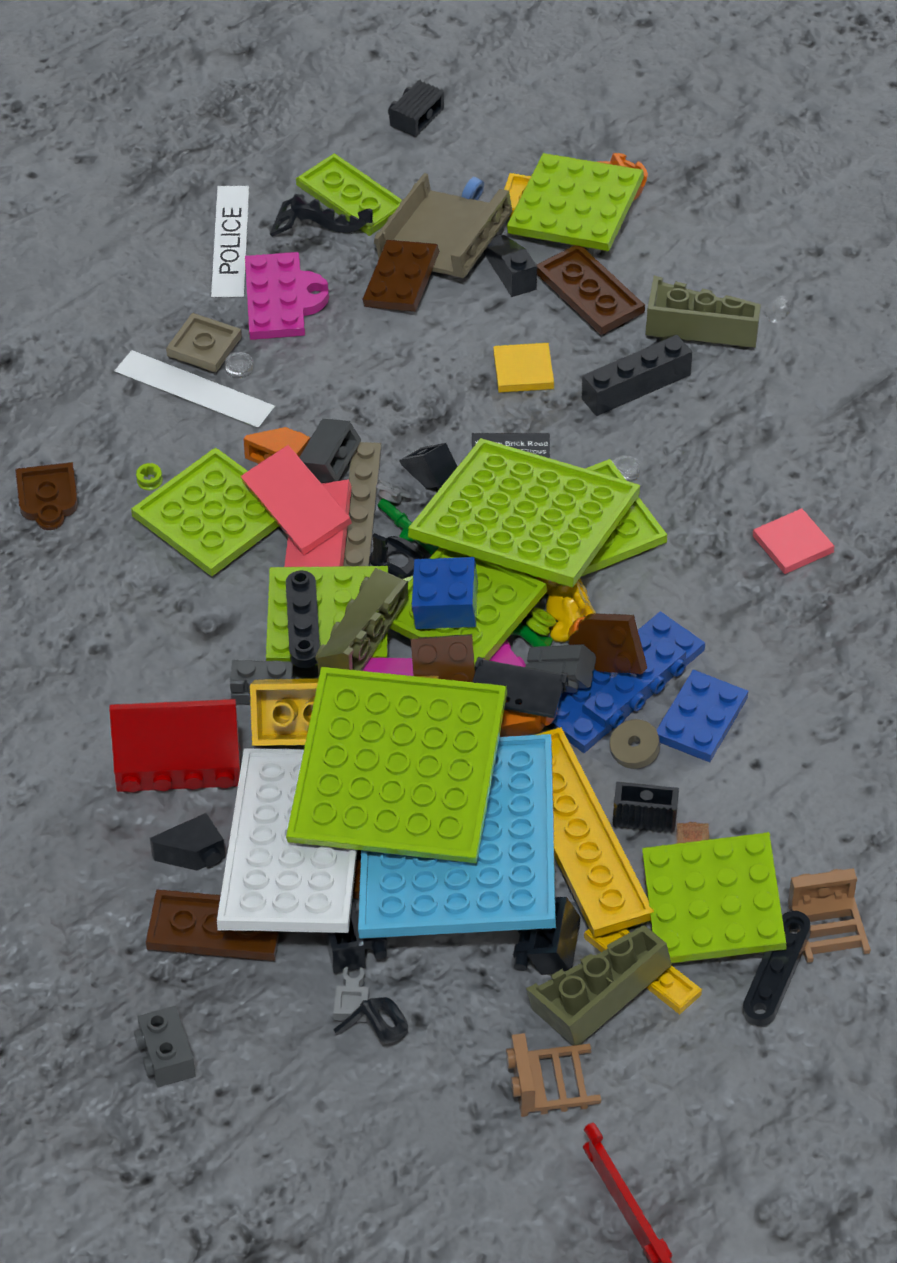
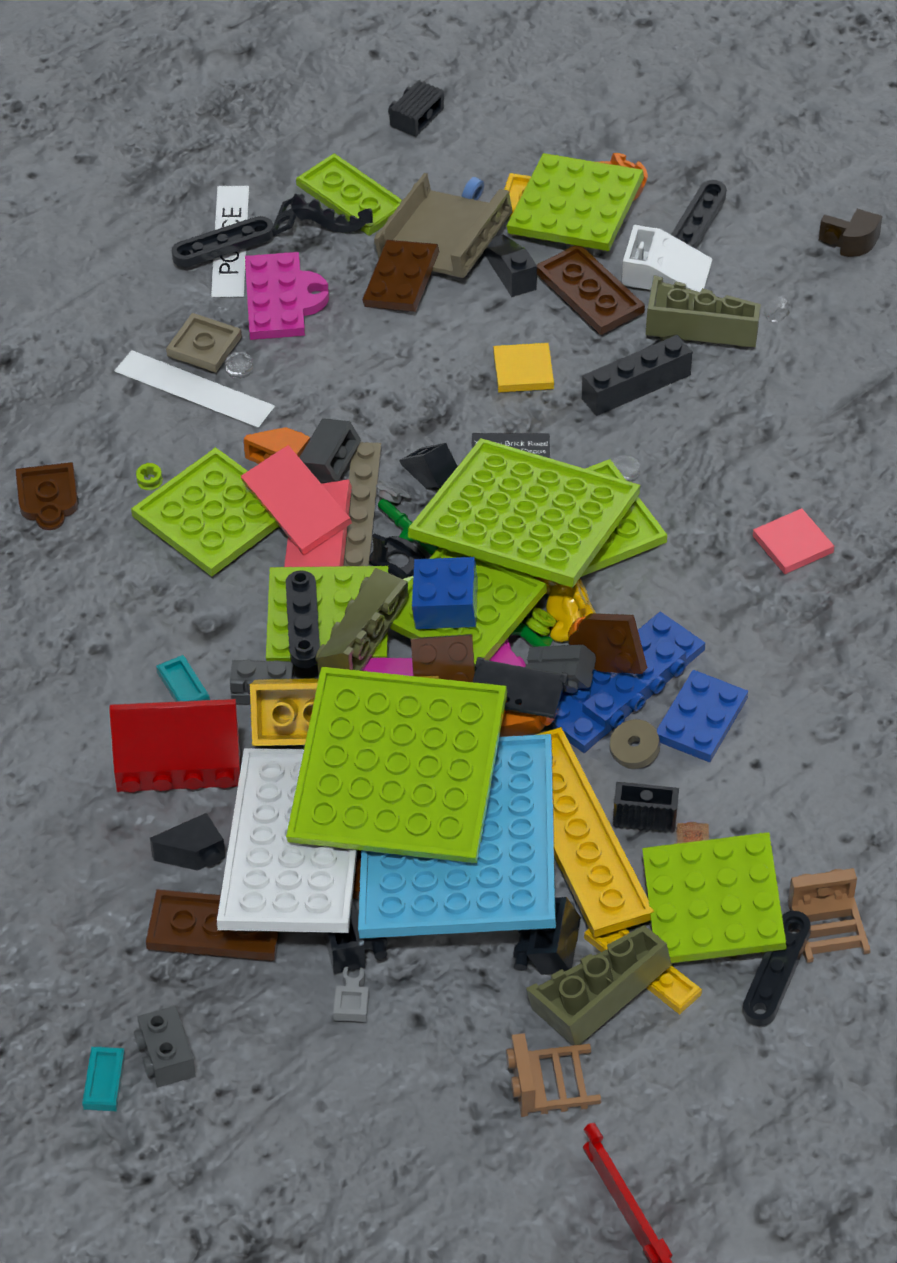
black piece [333,997,408,1043] -> none
none -> teal tile [82,1046,125,1112]
none -> teal tile [156,655,210,702]
none -> black plate [172,216,273,267]
none -> white slope [622,225,712,292]
none -> black plate [671,180,727,249]
none -> dark brown brick [818,209,882,257]

